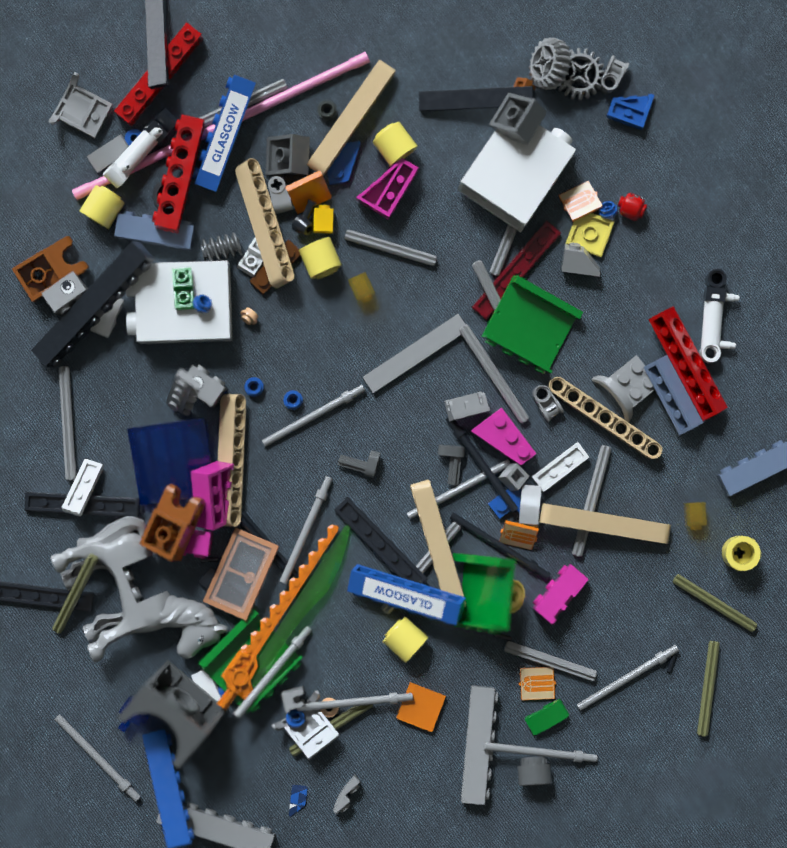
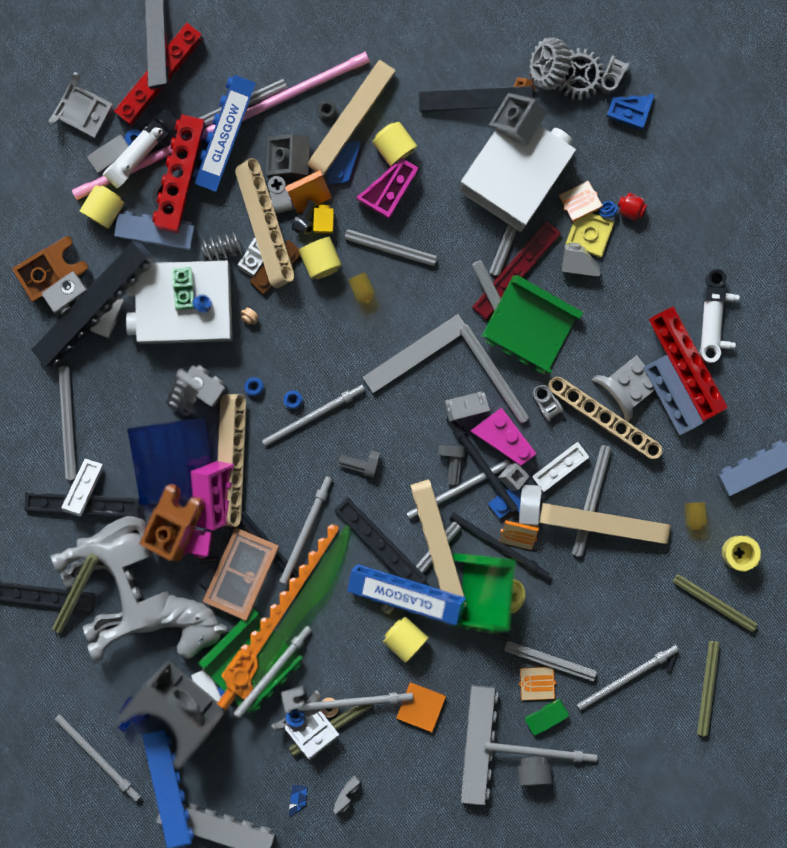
dark pink wedge [532,564,589,624] -> none

